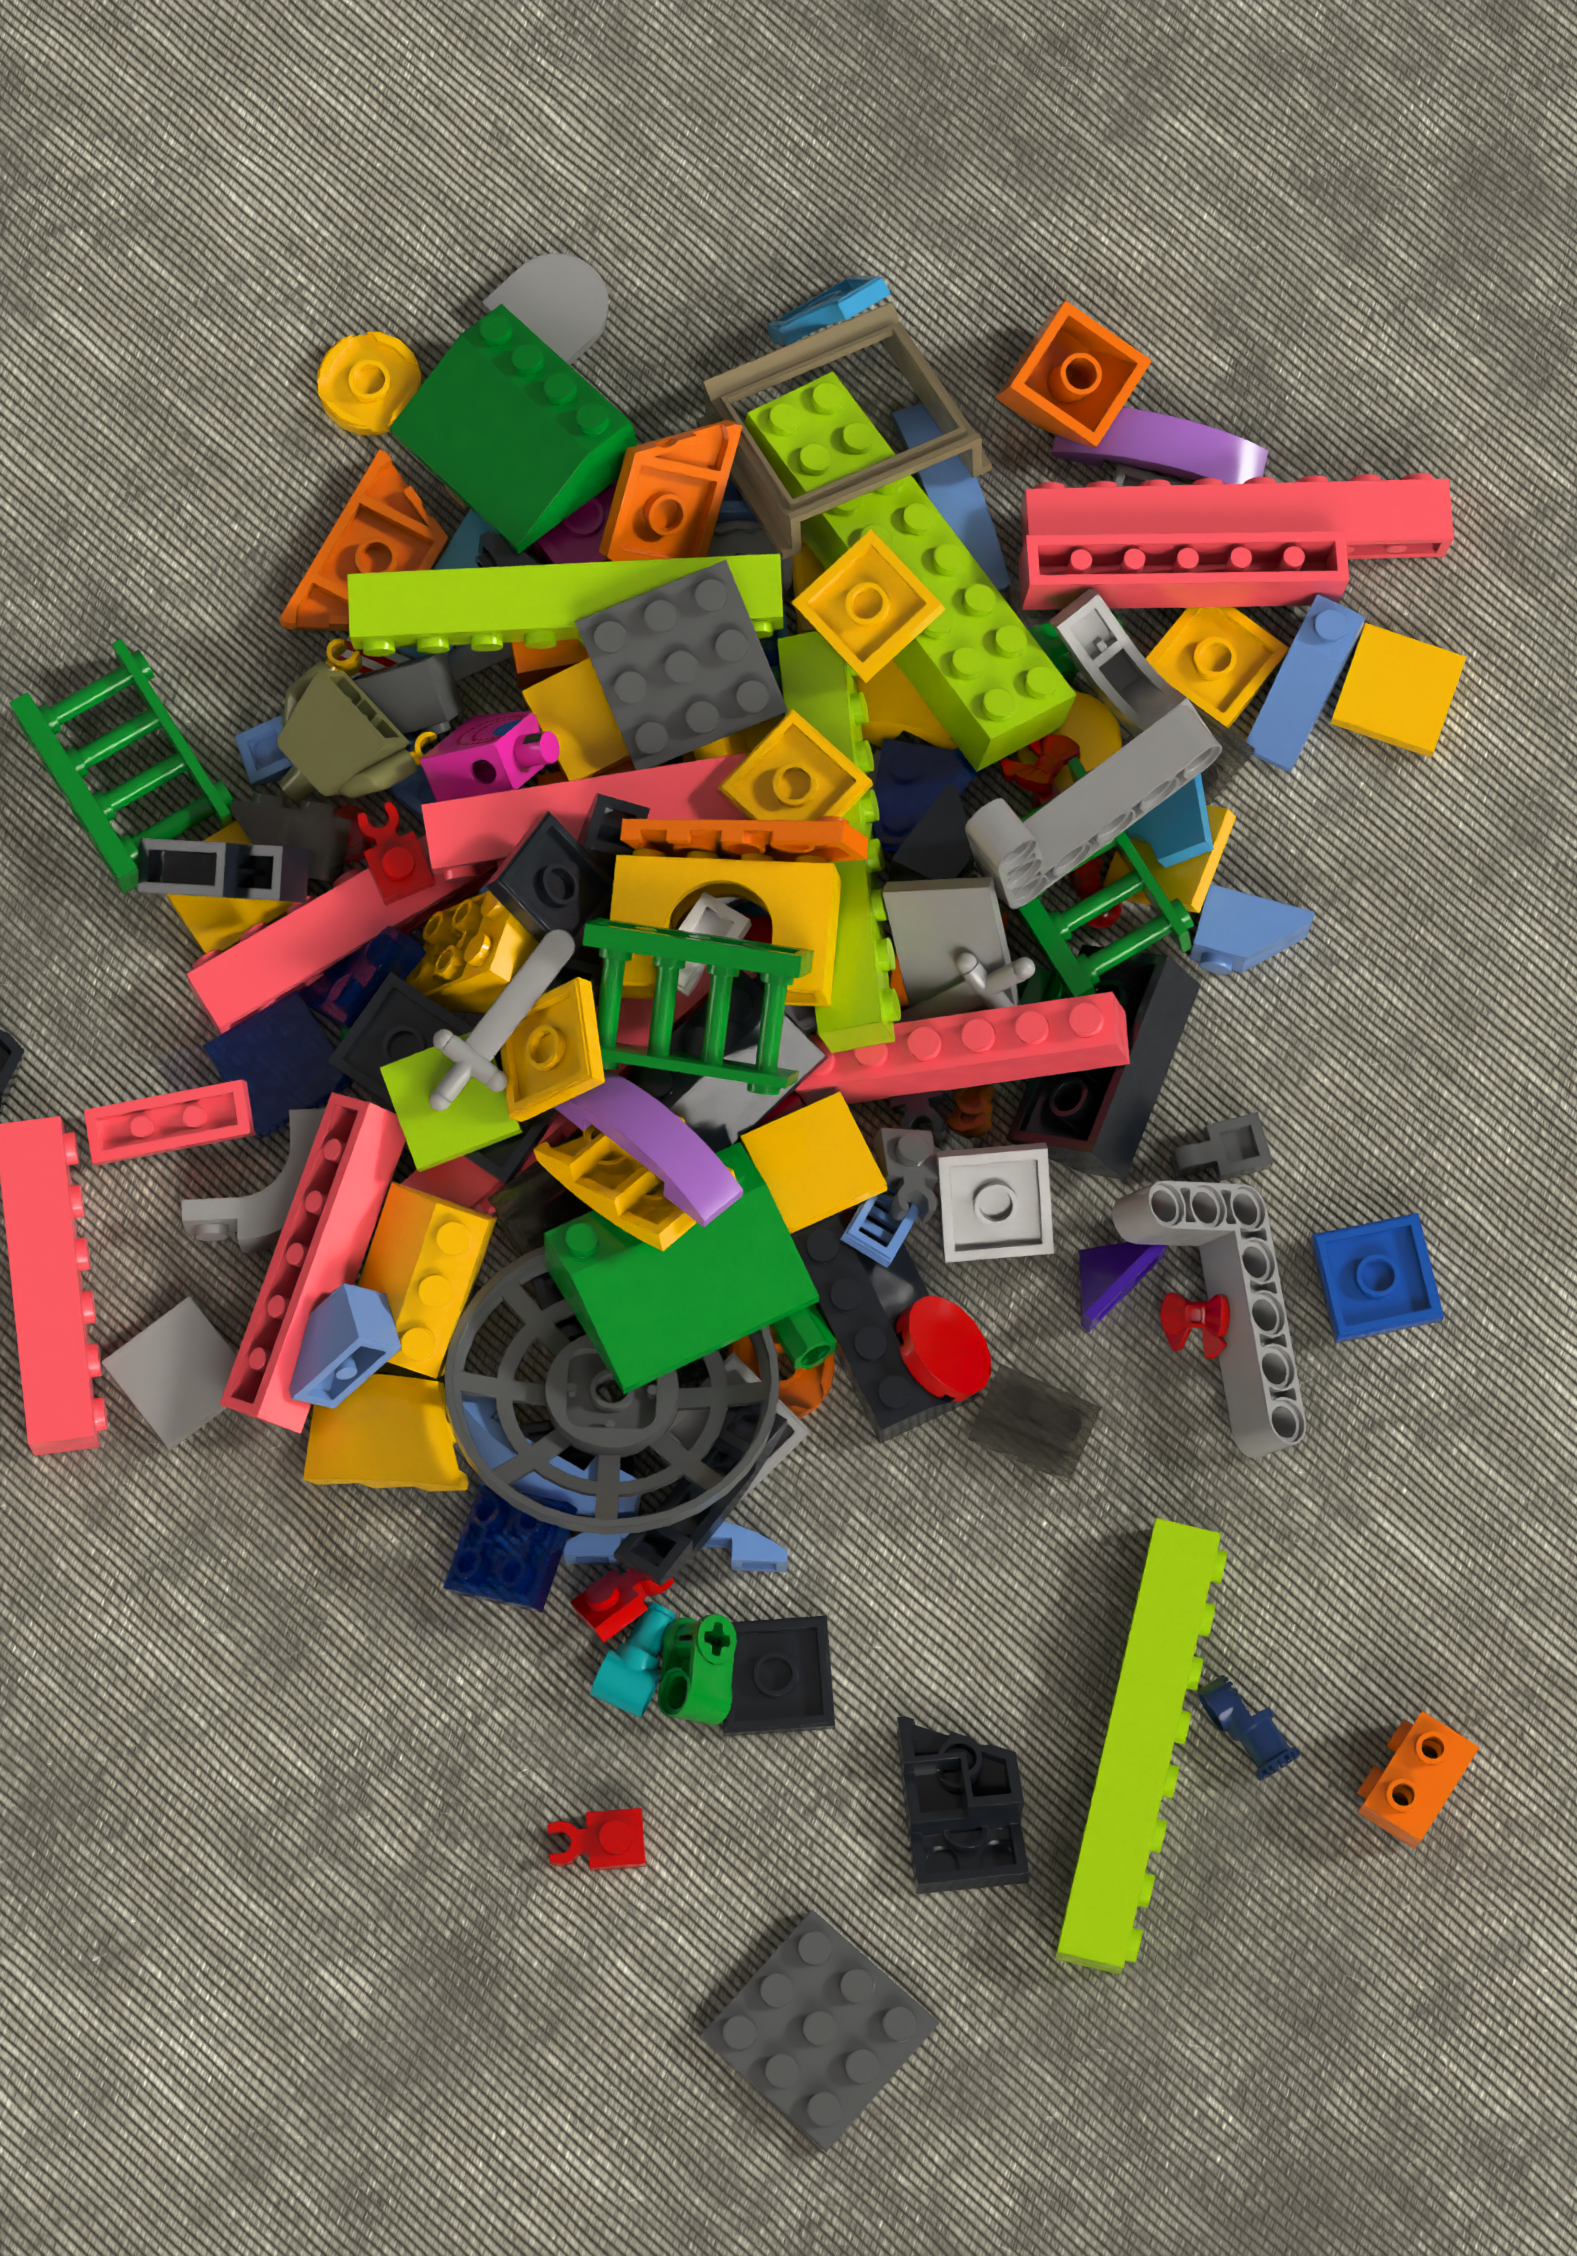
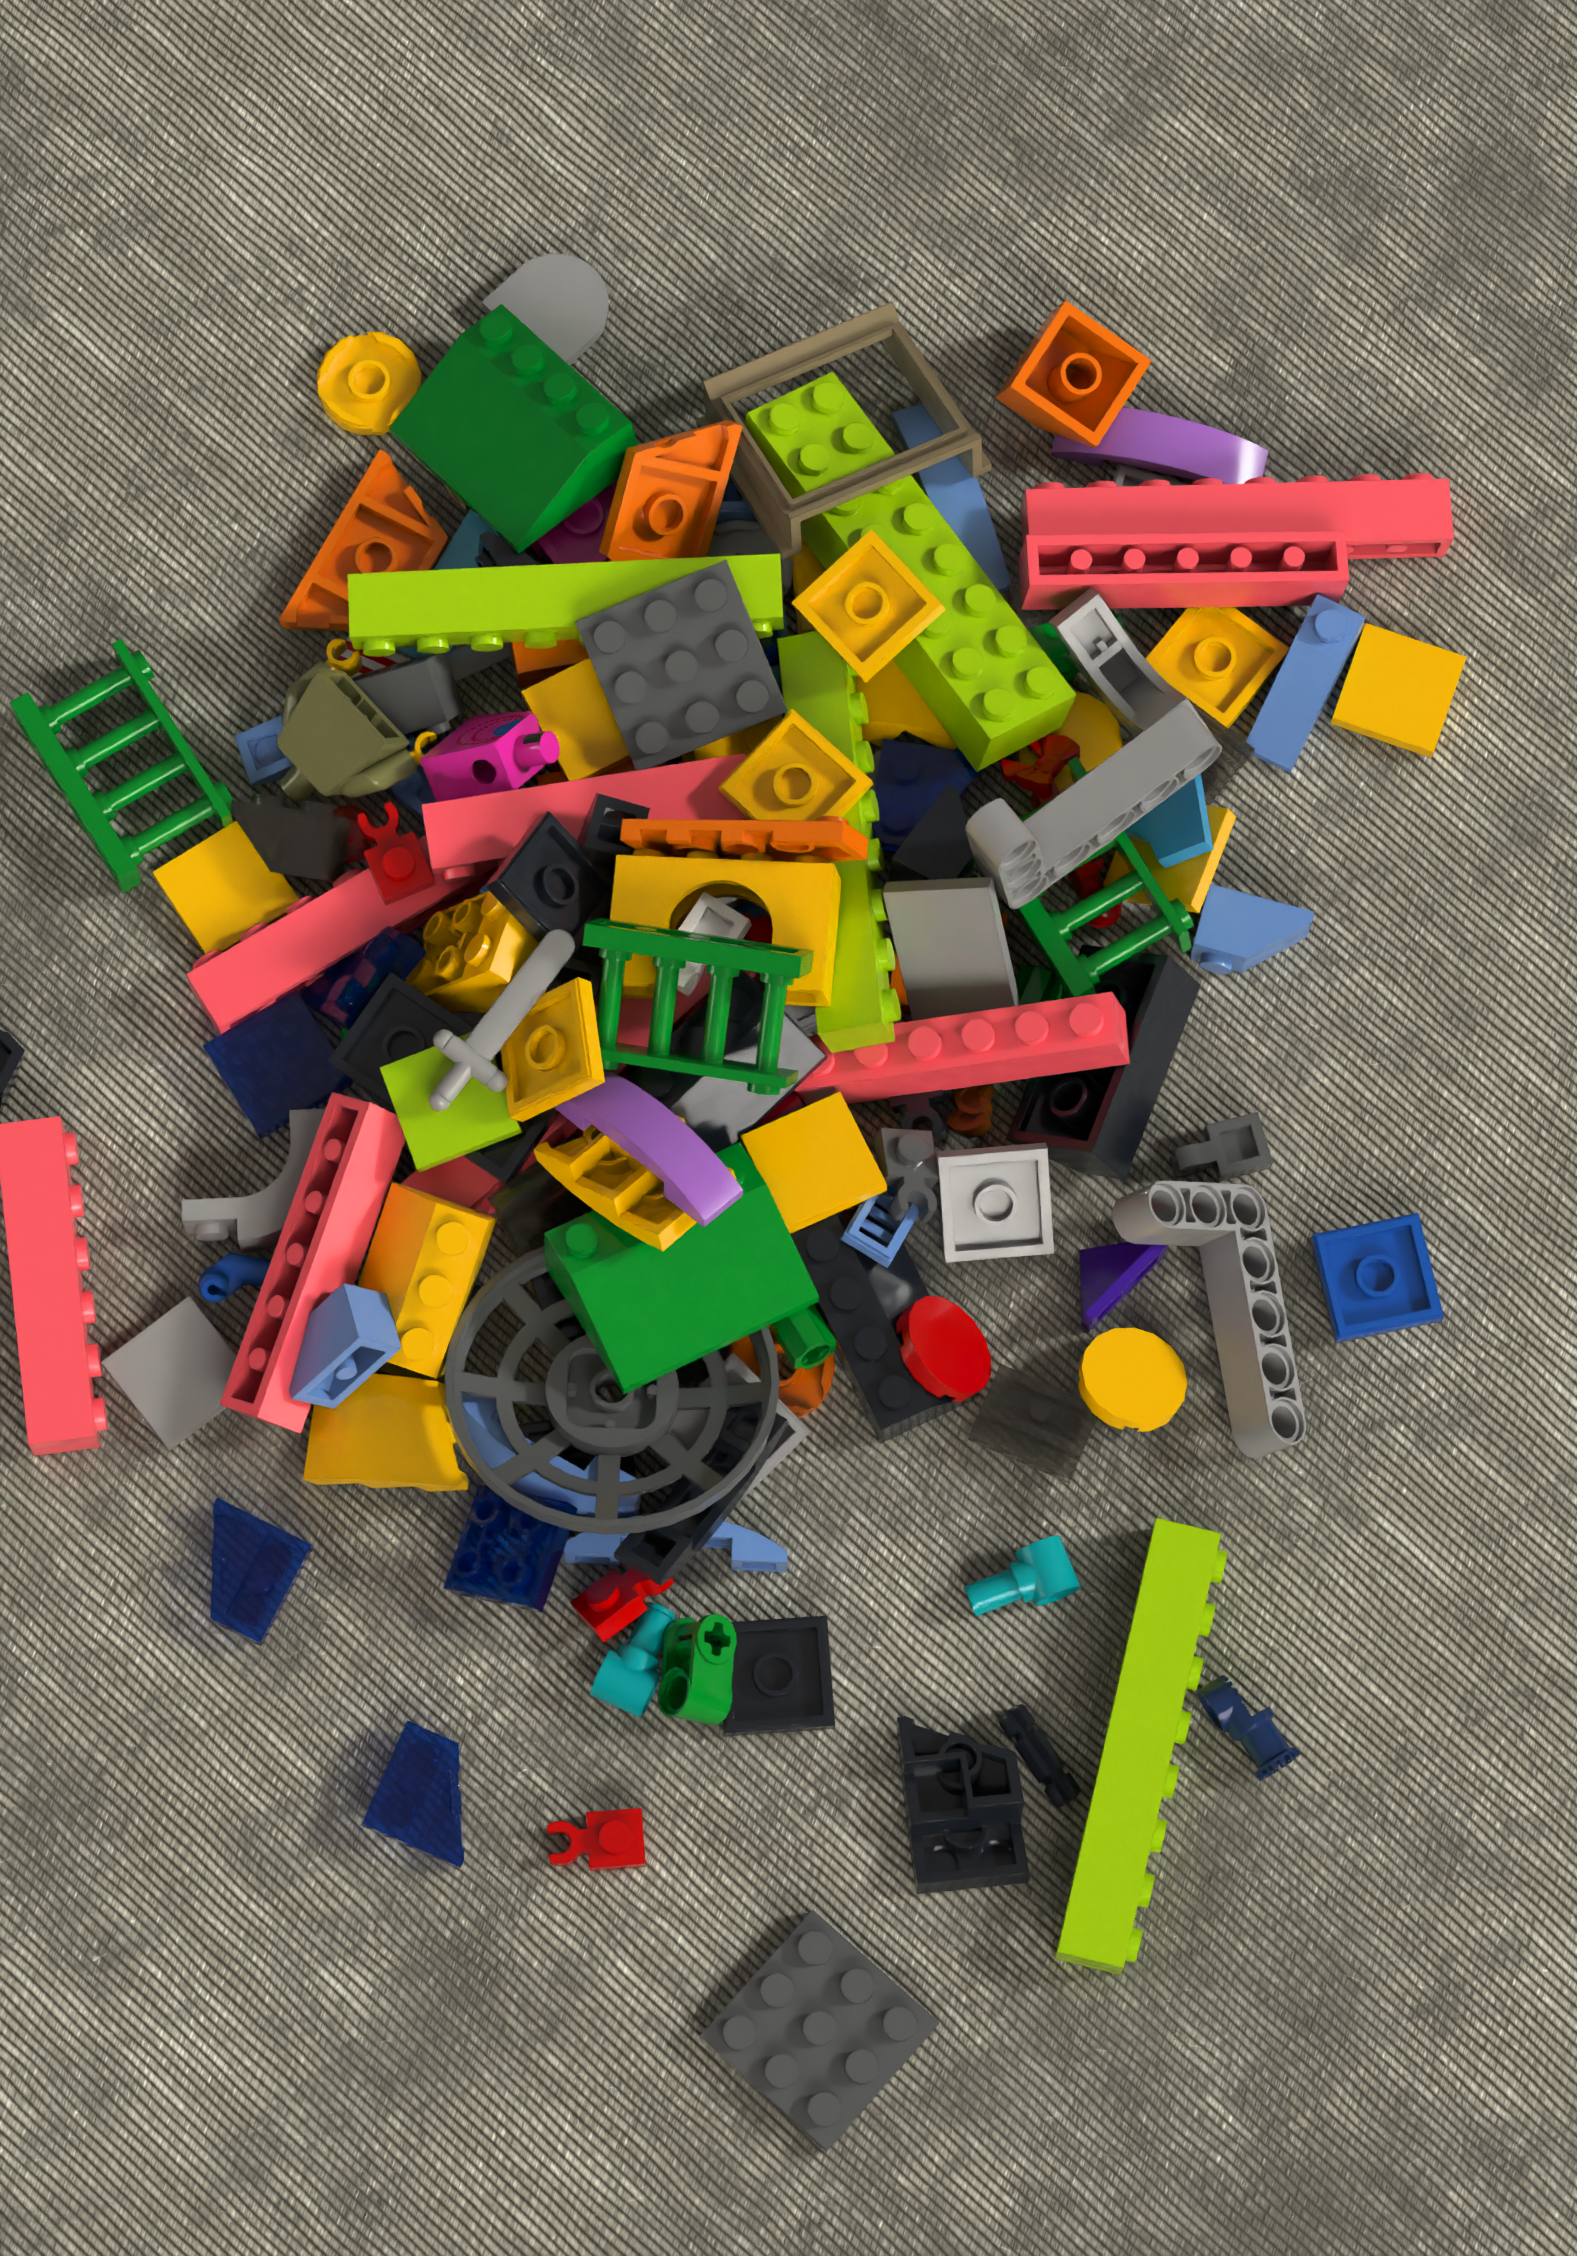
coral plate [84,1079,255,1165] -> none
black slope [138,838,310,903] -> none
dark azure tile [766,275,891,345] -> none
light grey sword [893,953,1035,1024] -> none
red piece [1160,1292,1230,1359] -> none
orange brick [1357,1711,1480,1849] -> none
none -> blue arm [199,1253,271,1302]
none -> clear blue wing [210,1498,313,1647]
none -> clear blue wing [360,1720,464,1869]
none -> teal pin [964,1535,1081,1617]
none -> black axle [999,1704,1080,1808]
none -> yellow tile [1078,1327,1188,1432]

